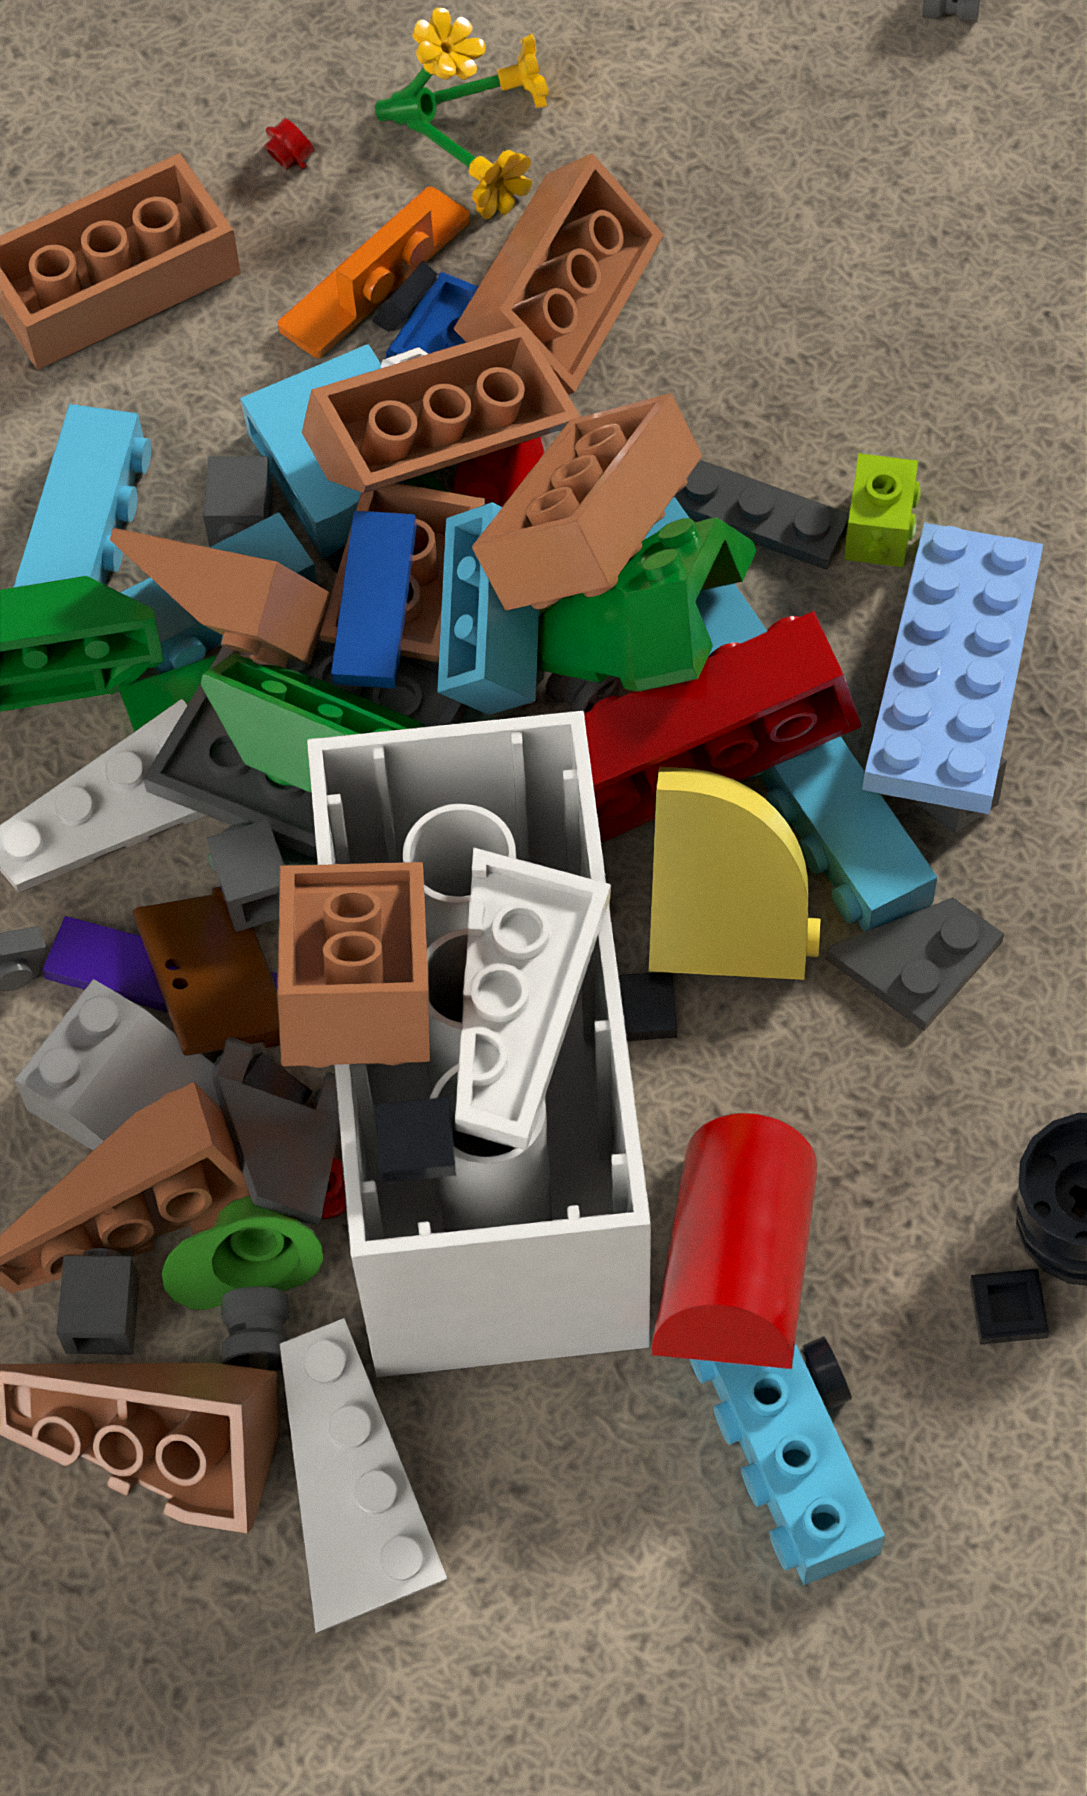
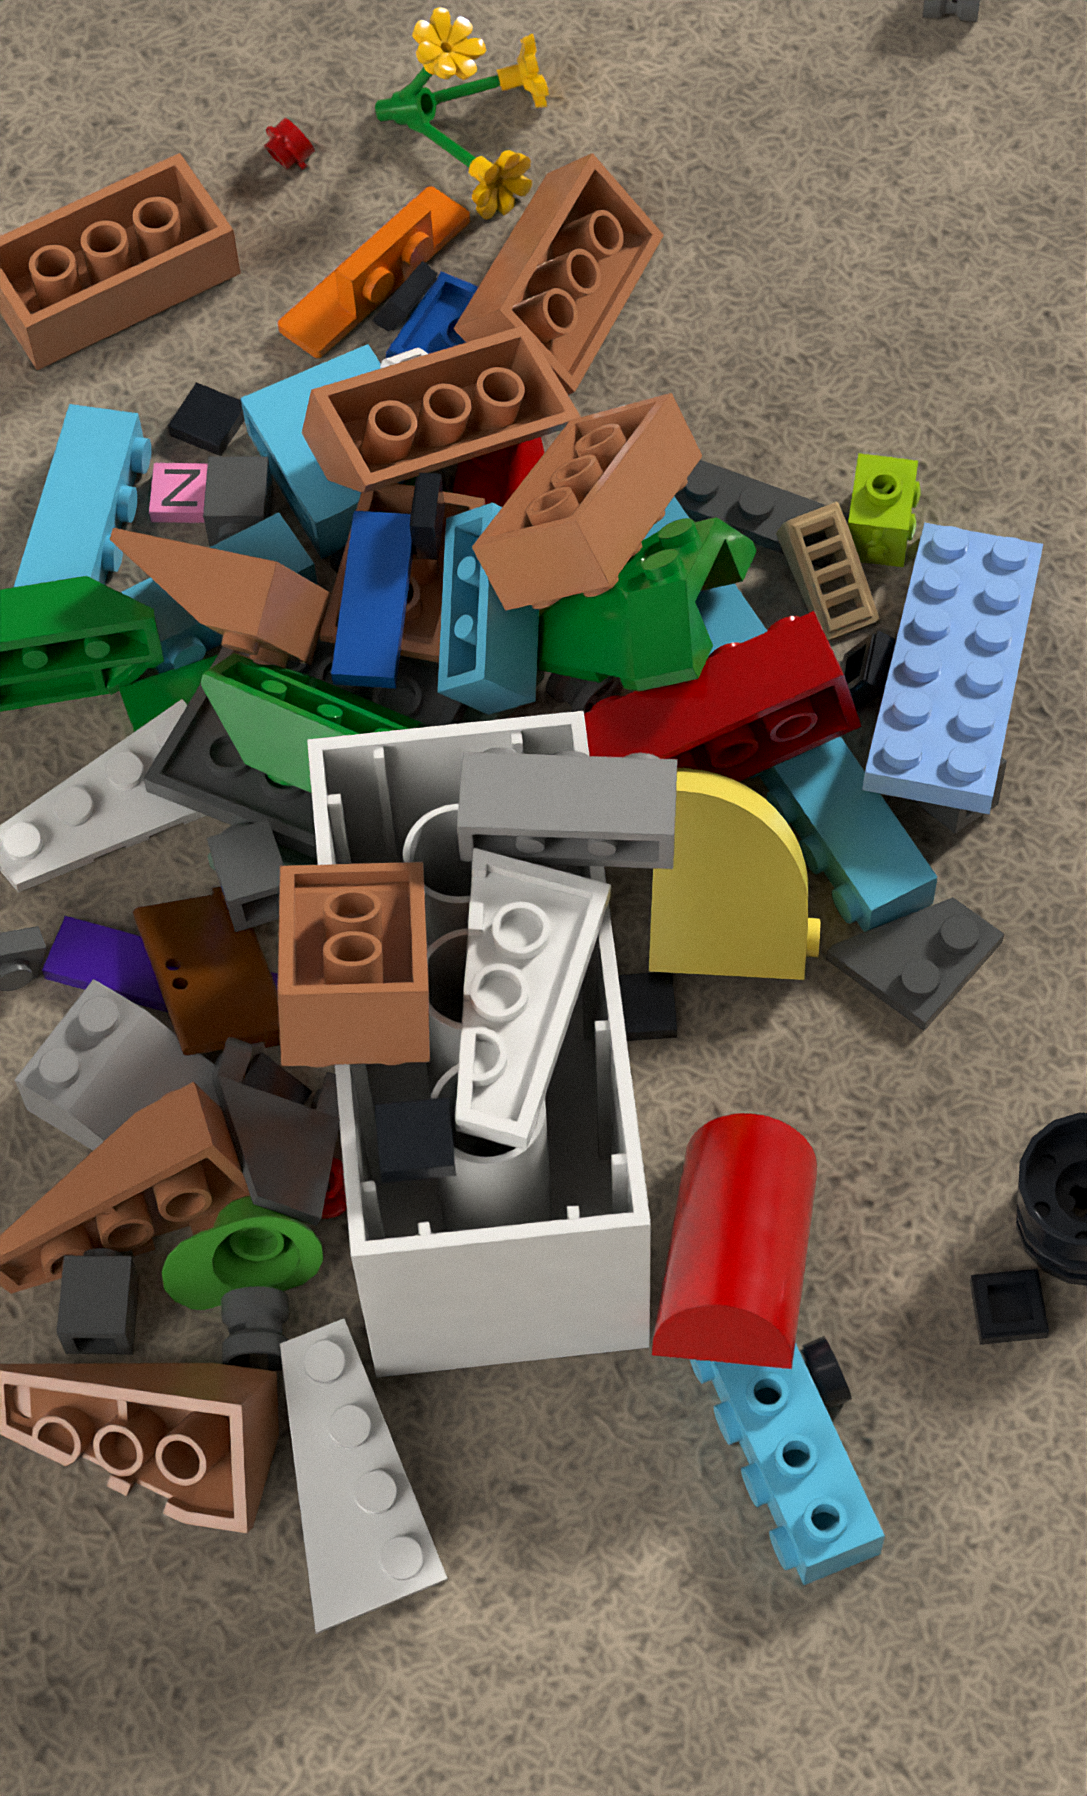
none -> bright pink tile [149,463,208,523]
none -> black tile [168,382,245,456]
none -> black tile [410,473,445,560]
none -> light grey brick [457,748,677,869]
none -> tan slope [776,502,880,641]
none -> black tile [841,630,896,711]

